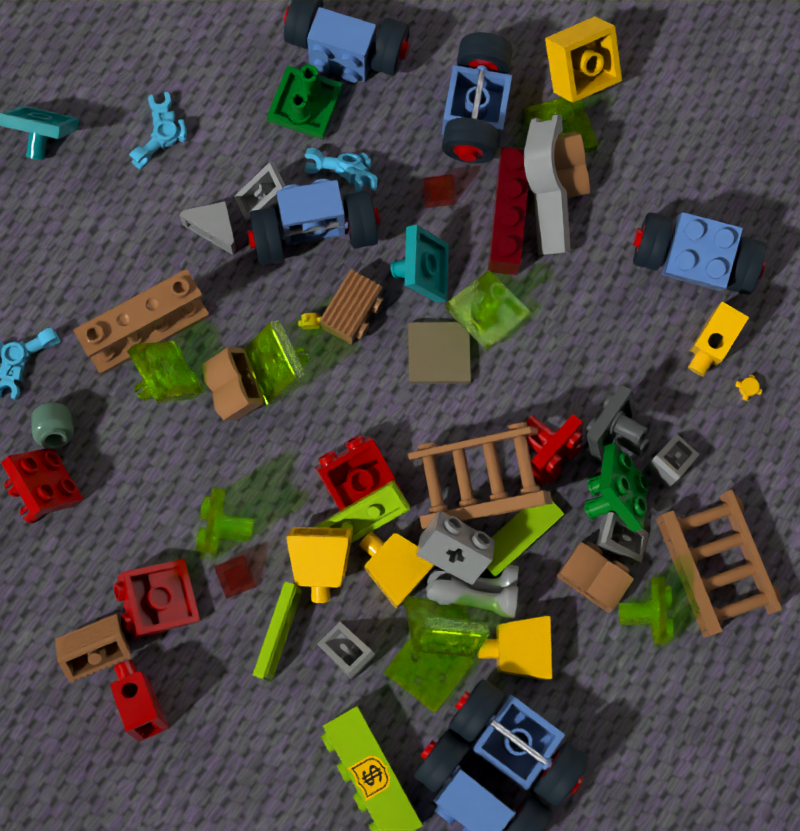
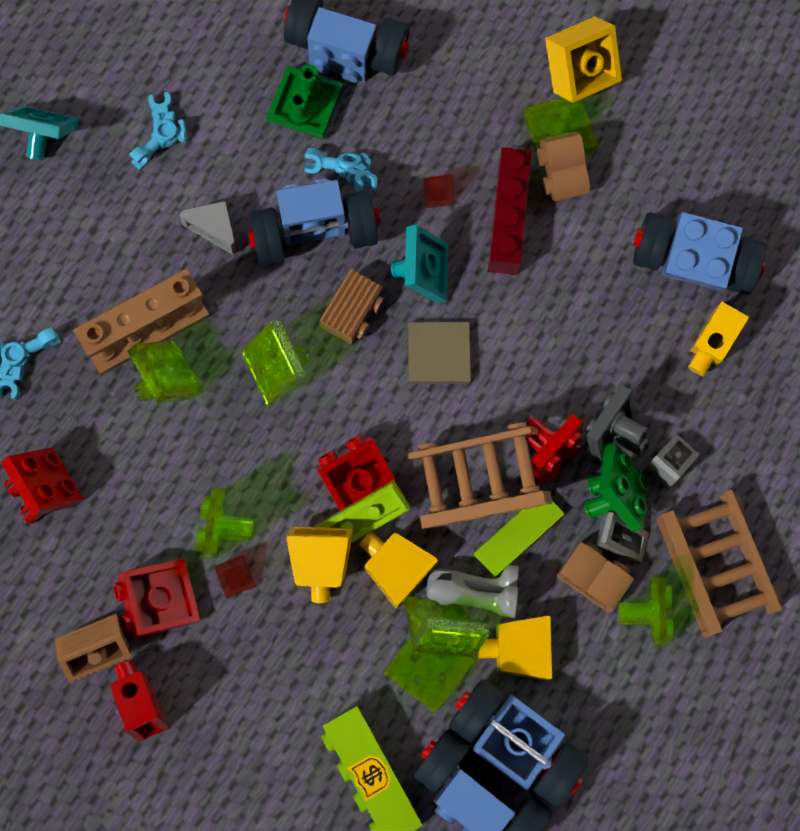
sand green head [31,402,74,449] -> none
medium nougat brick [202,347,264,420] -> none
light grey slope [234,162,285,222] -> none
lime tile [253,581,303,682] -> none
yellow piece [298,313,322,329] -> none
light grey slope [317,622,375,680] -> none
light grey brick [416,510,495,585] -> none
brick [441,32,513,164] -> none
clear neon green plate [445,270,531,351] -> none
light grey piece [524,115,571,255] -> none
yellow piece [735,375,762,401] -> none

